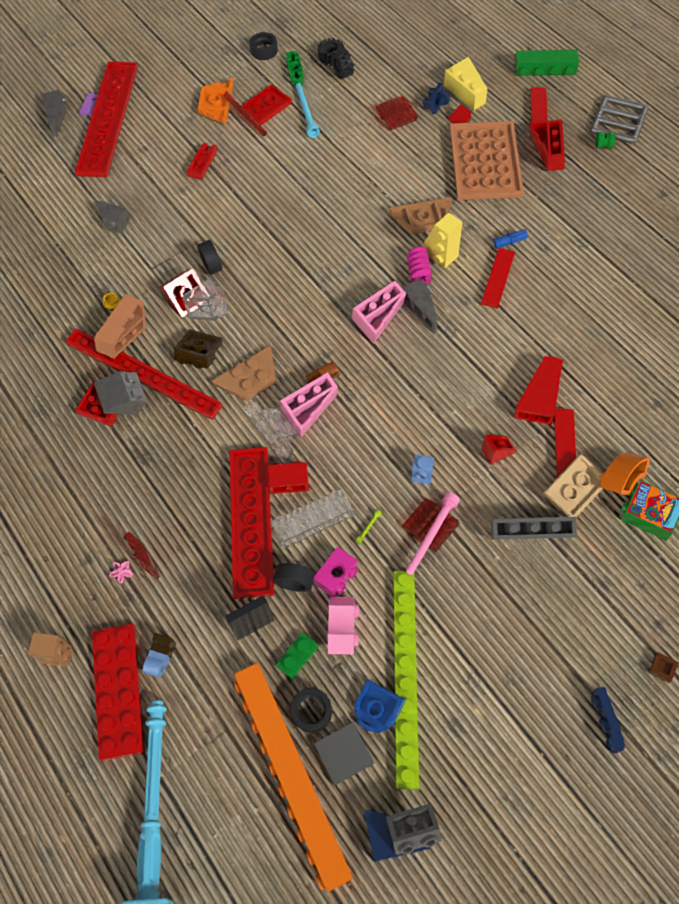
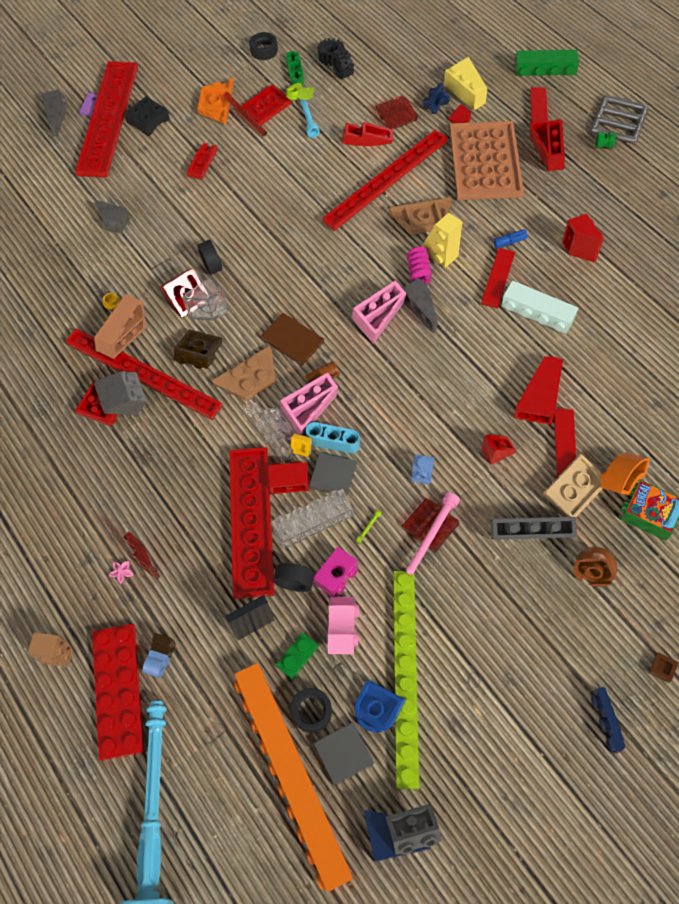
none -> black brick [124,96,170,137]
none -> reddish brown tile [260,313,324,366]
none -> lime plate [286,83,314,101]
none -> yellow plate [290,433,312,457]
none -> medium azure beam [306,422,360,453]
none -> dark grey tile [309,452,357,498]
none -> red plate [322,129,447,231]
none -> red slope [342,122,393,146]
none -> light aqua brick [502,281,578,334]
none -> red slope [562,213,604,262]
none -> dark orange cylinder [573,546,617,587]

